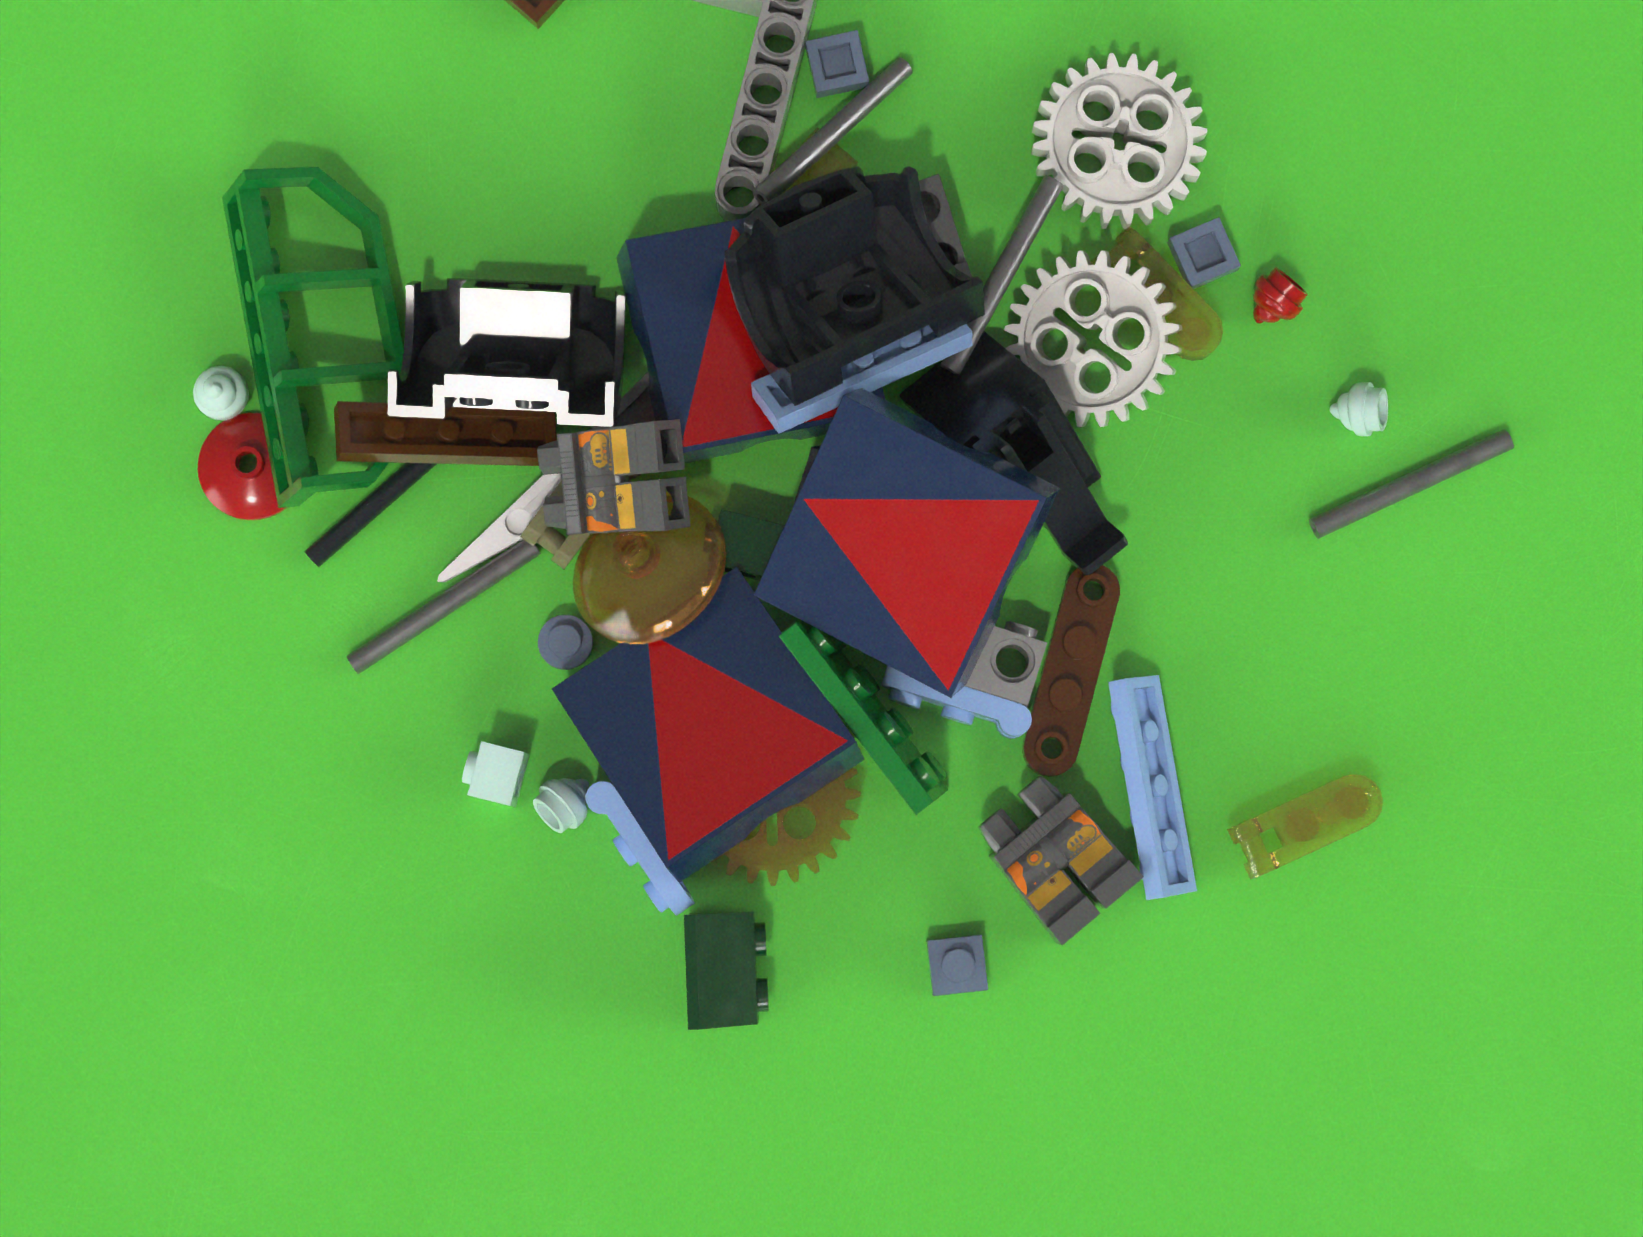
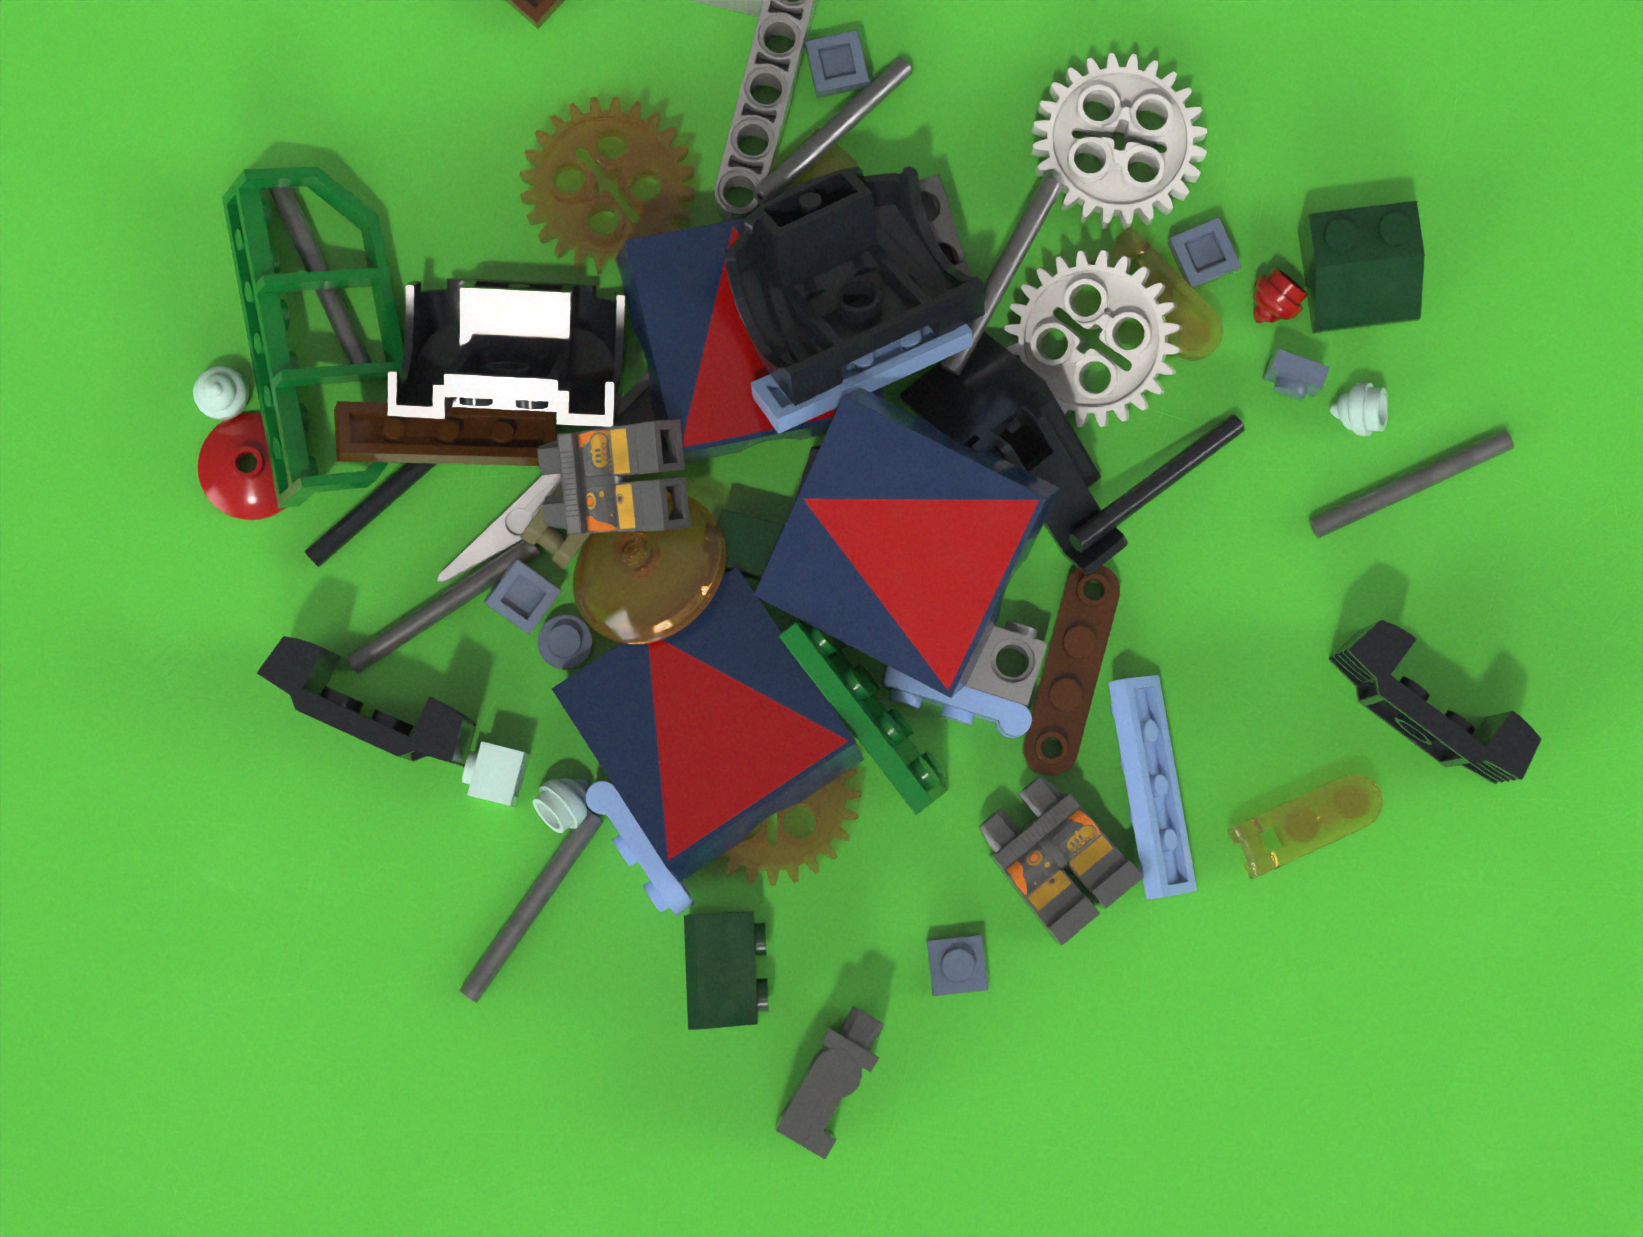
none -> black plate [257,636,476,767]
none -> flat silver piece [268,187,372,365]
none -> flat silver piece [459,810,604,1003]
none -> sand blue plate [484,557,562,635]
none -> clear orange gear [520,96,695,274]
none -> dark grey hips [775,1006,884,1159]
none -> black bar [1069,414,1245,552]
none -> sand blue plate [1262,349,1330,399]
none -> dark green slope [1297,201,1425,334]
none -> black plate [1328,620,1541,784]

